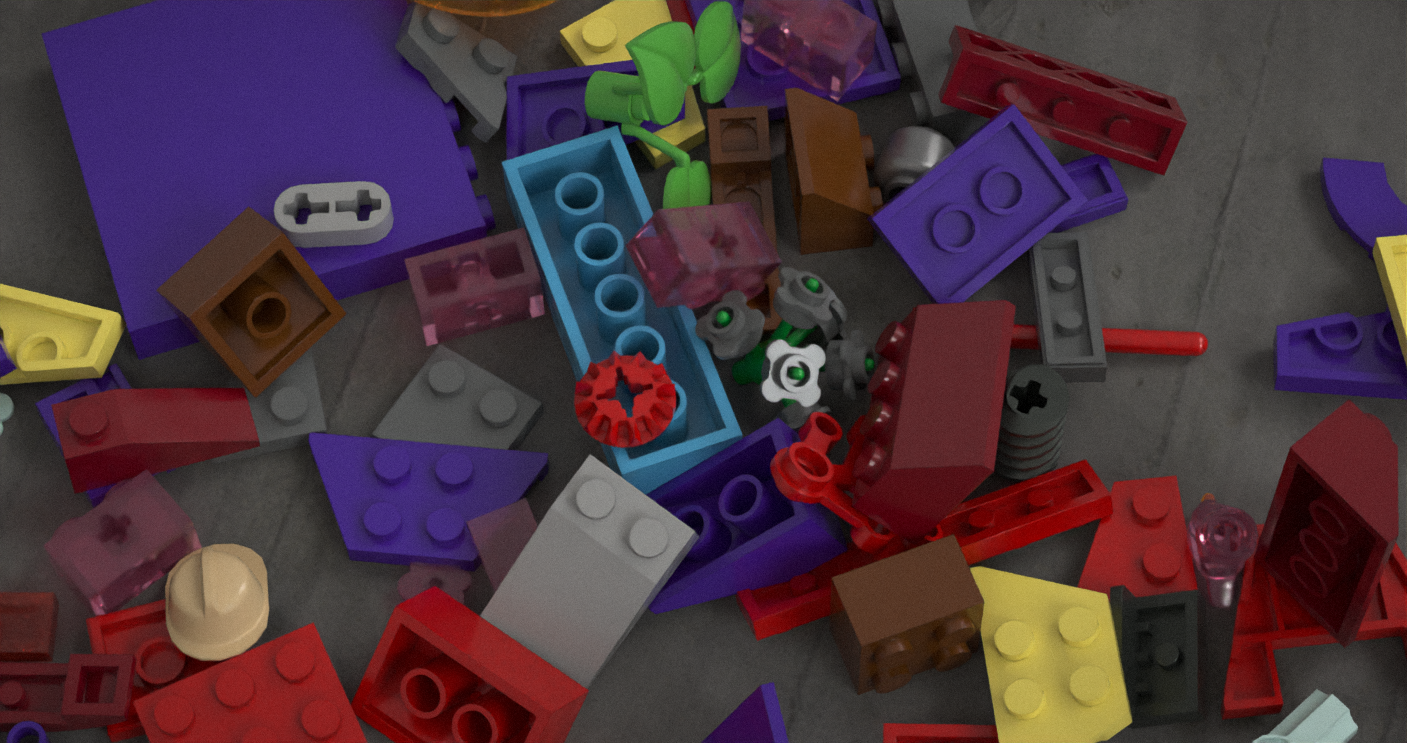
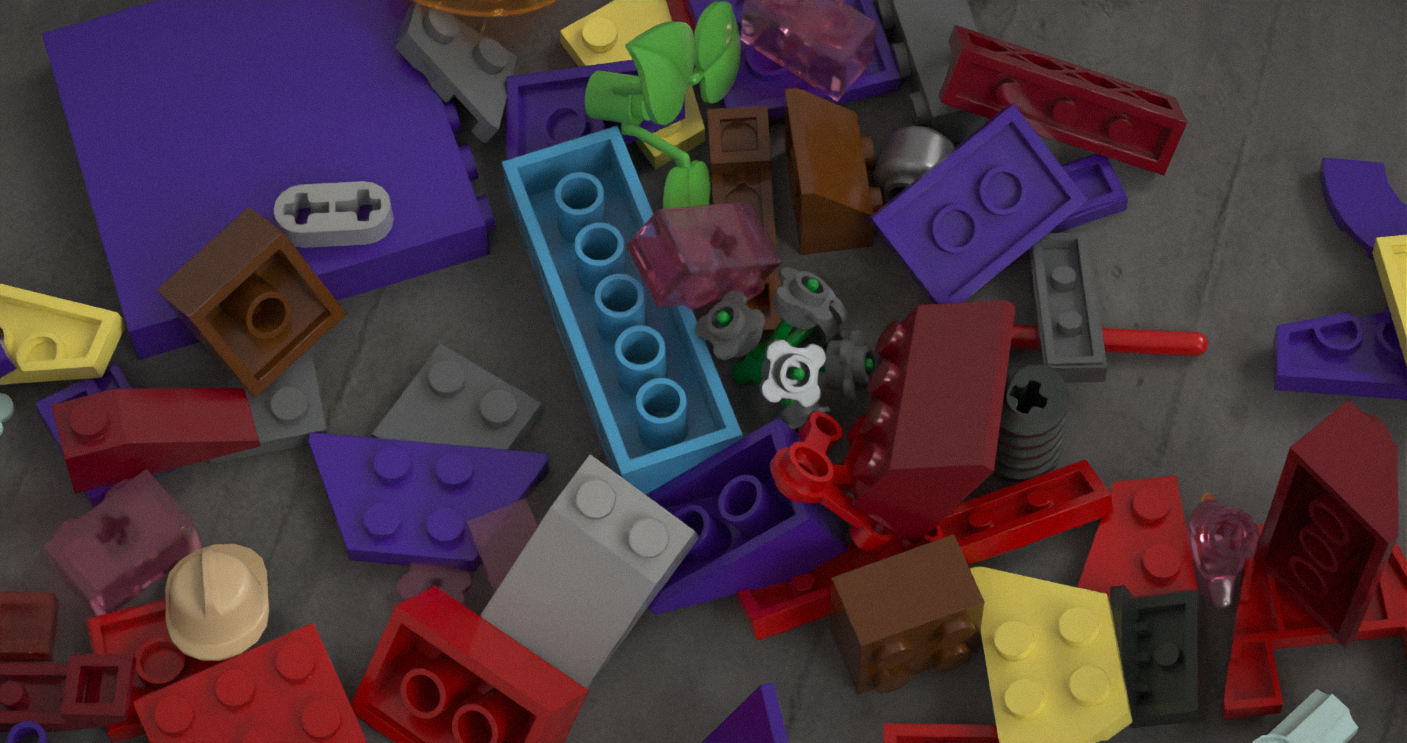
clear pink brick [404,228,545,346] -> none
red gear [574,351,676,448] -> none

